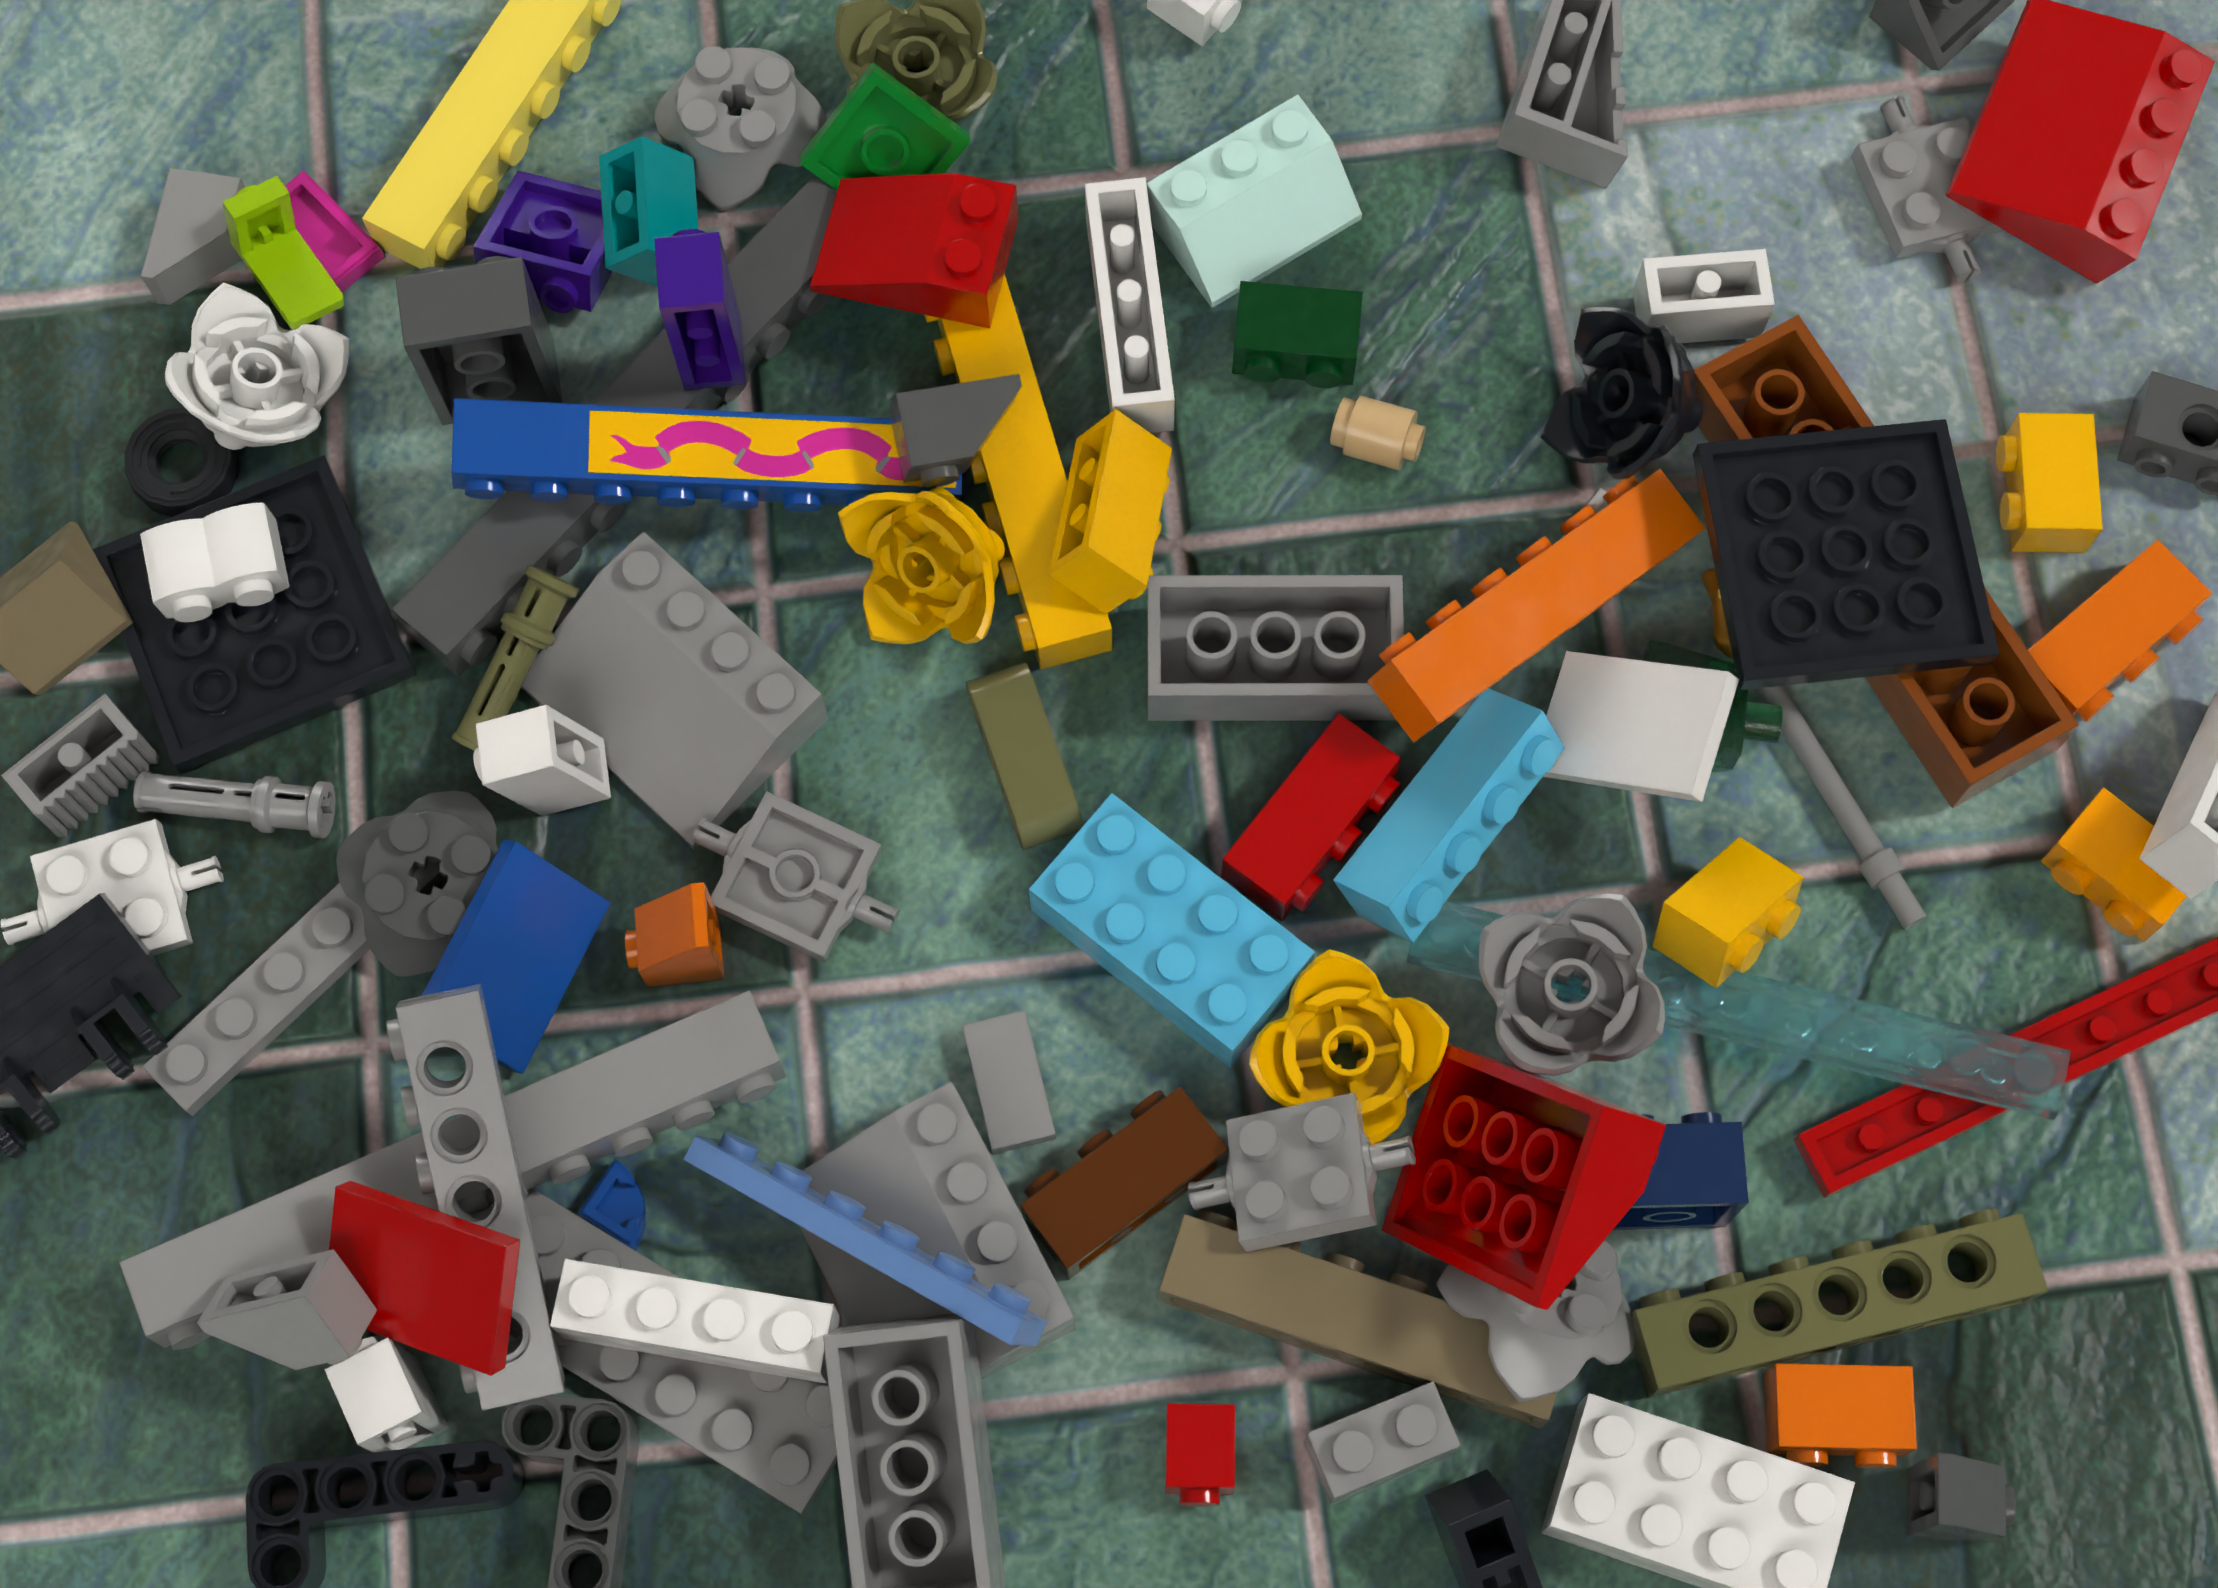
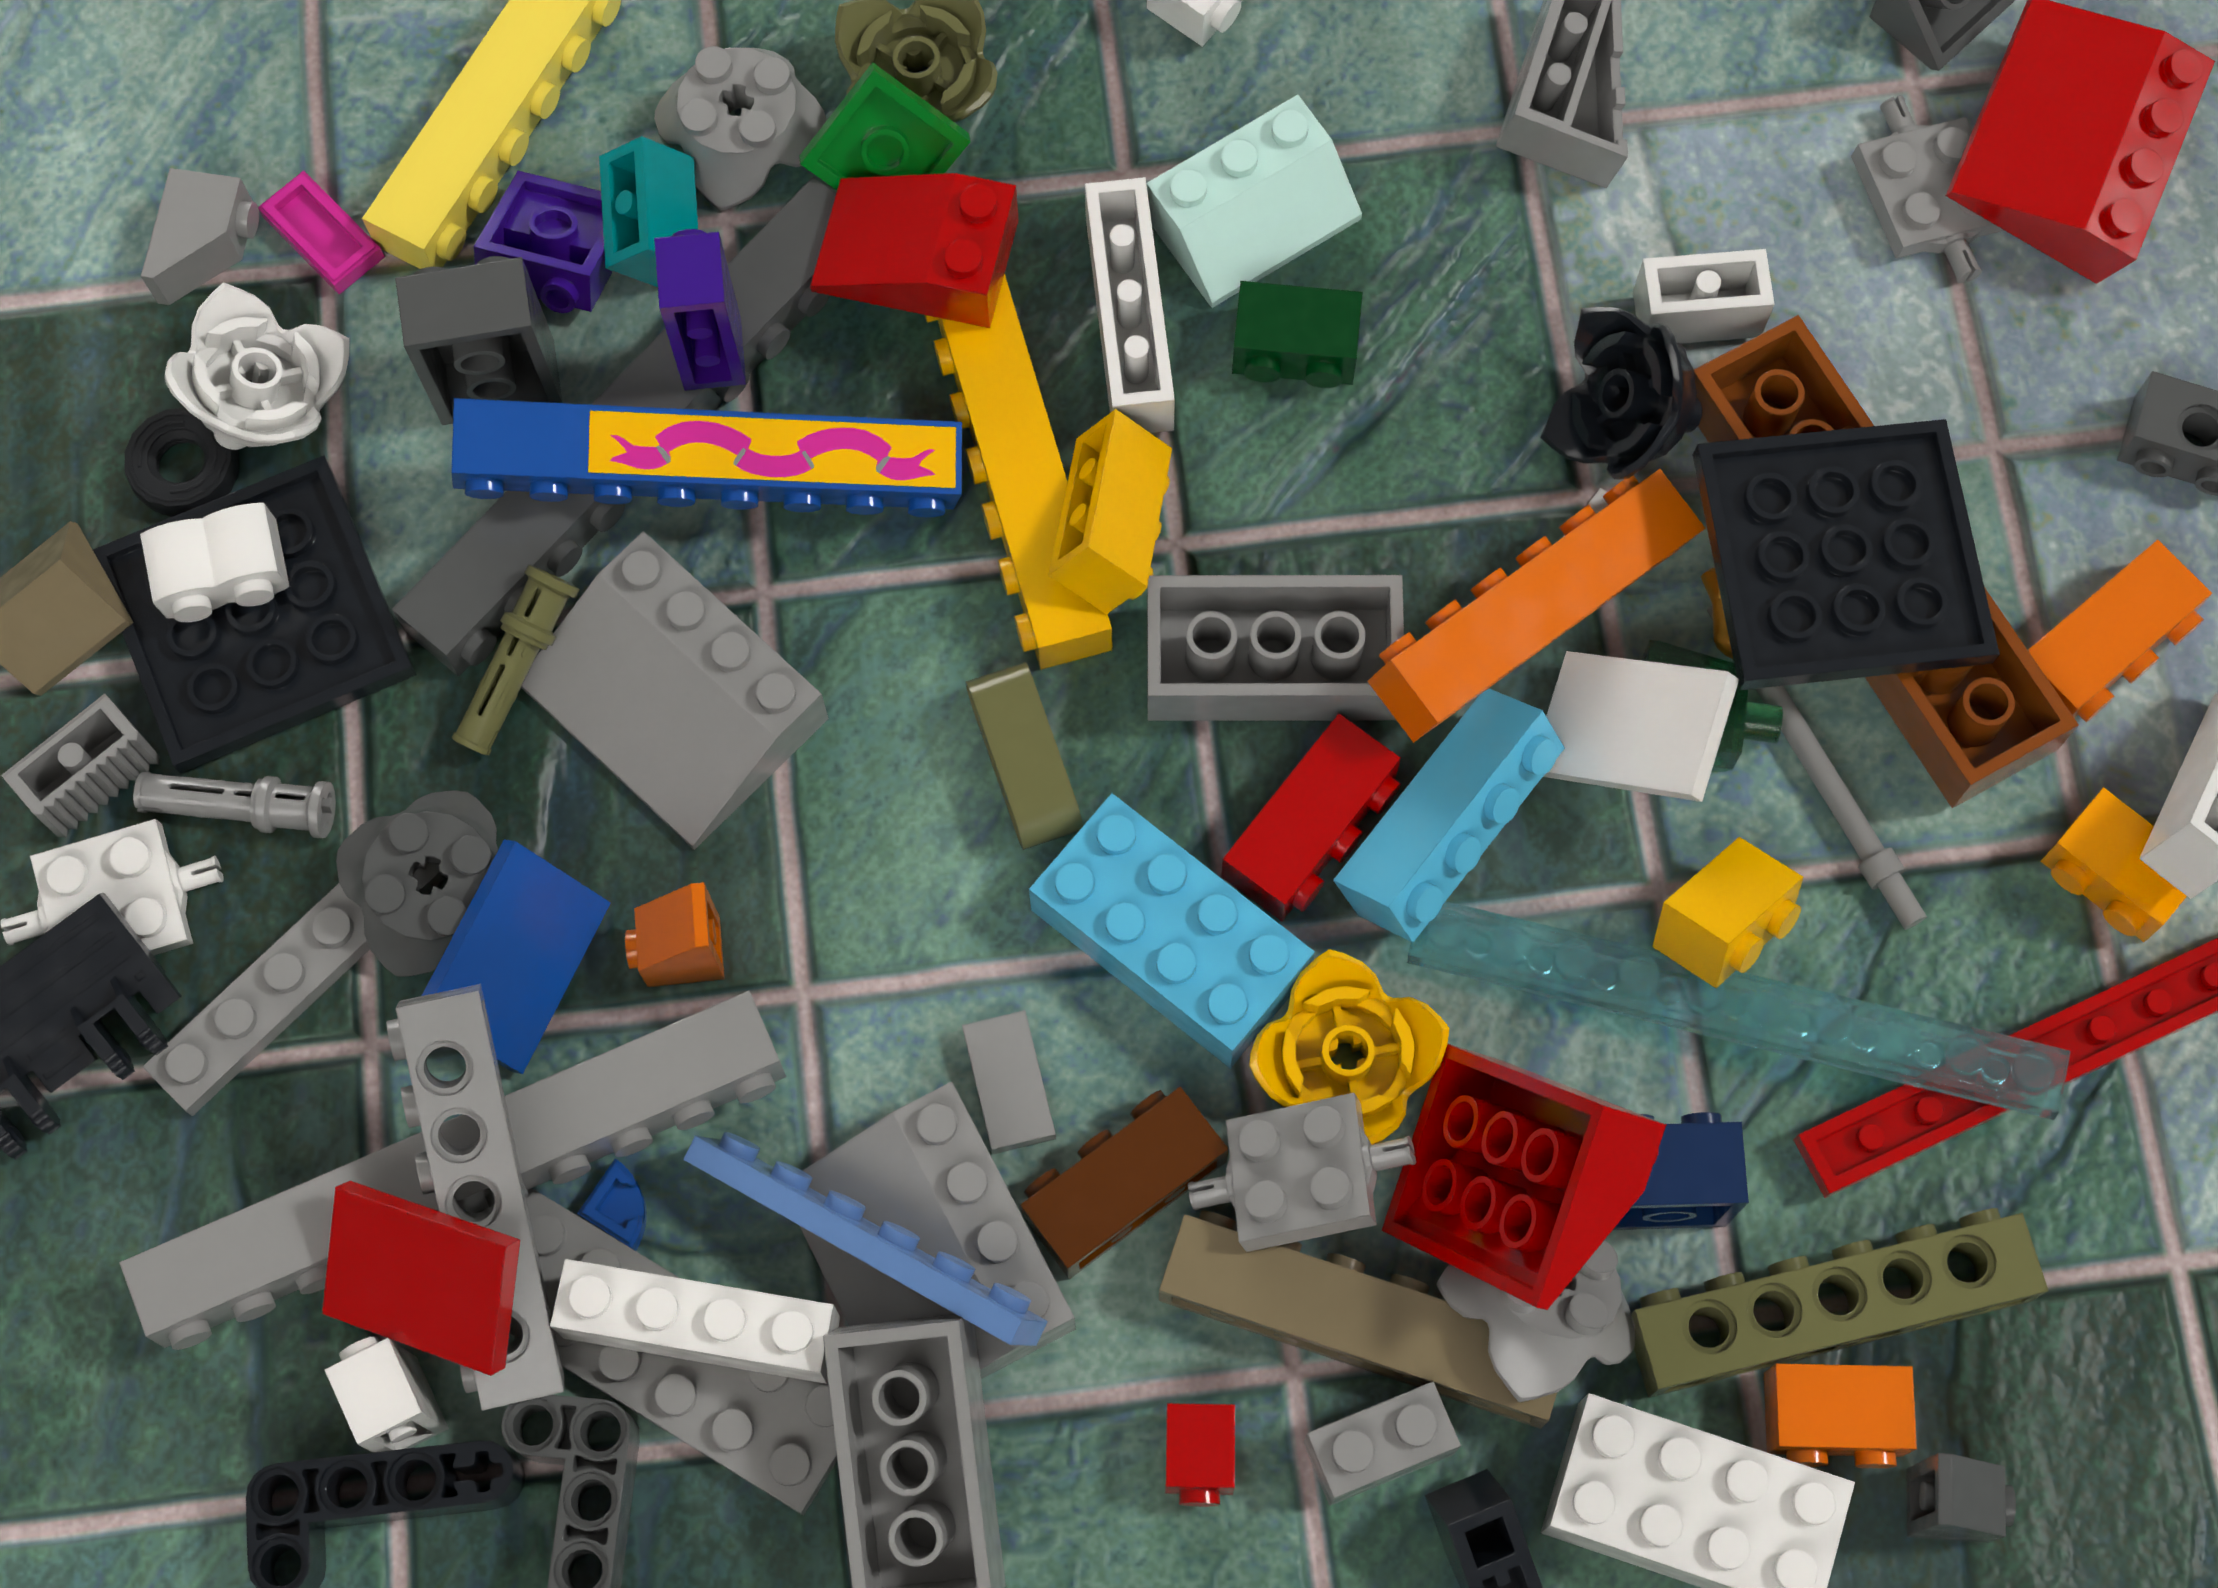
light grey slope [197,1249,377,1370] -> none
lime bracket [222,176,344,330] -> none
white brick [473,705,611,816] -> none
light grey plate [691,791,900,963] -> none
yellow brick [838,487,1005,645] -> none
dark grey slope [889,374,1022,488] -> none
tan brick [1330,396,1426,471] -> none
light grey brick [1479,893,1665,1076] -> none
yellow brick [1996,413,2103,553] -> none

